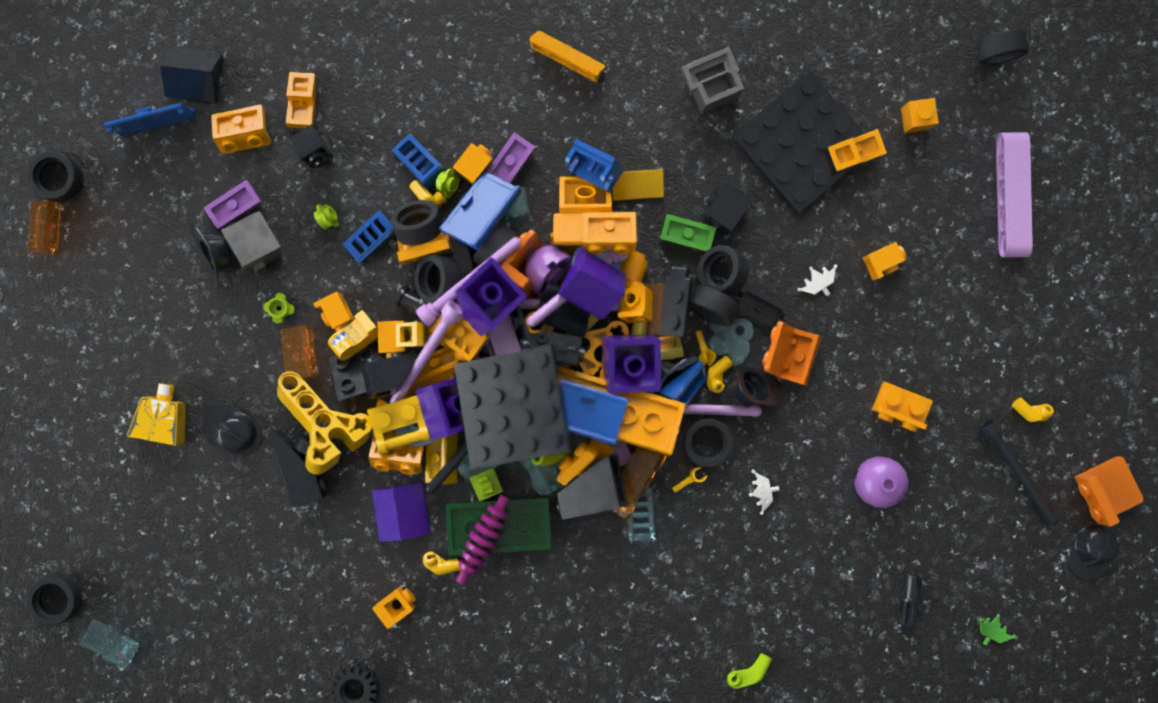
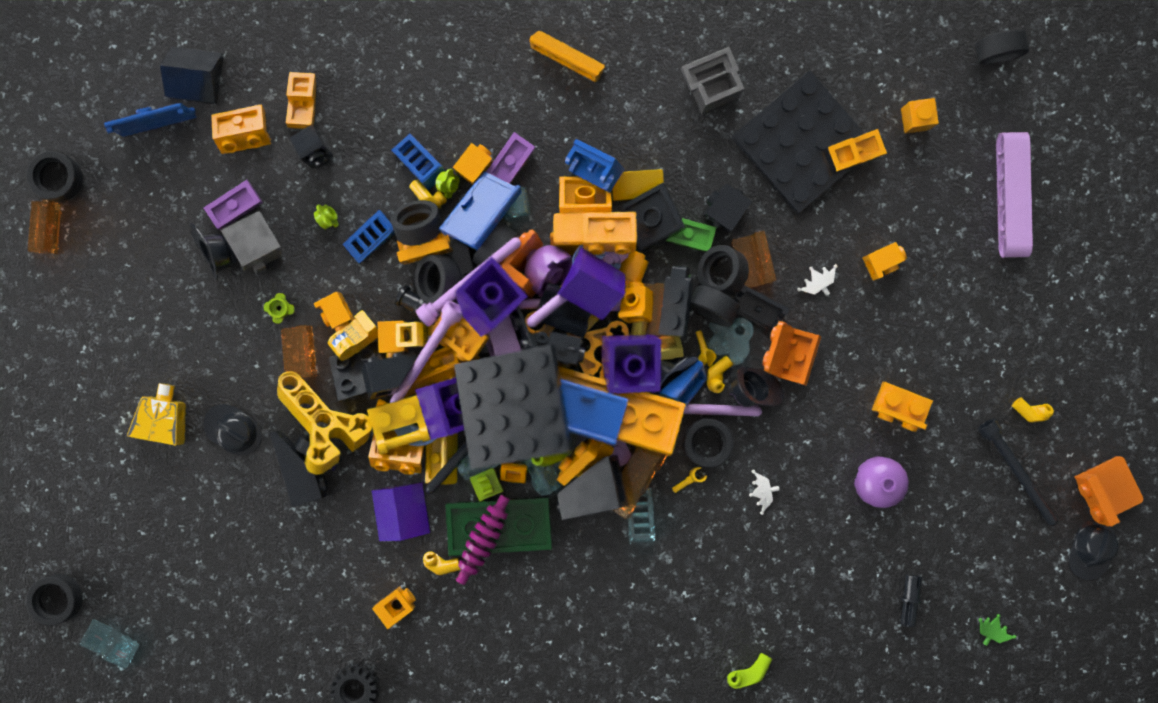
none -> light orange slope [500,461,527,483]
none -> black tile [618,183,687,253]
none -> clear orange panel [731,231,777,288]

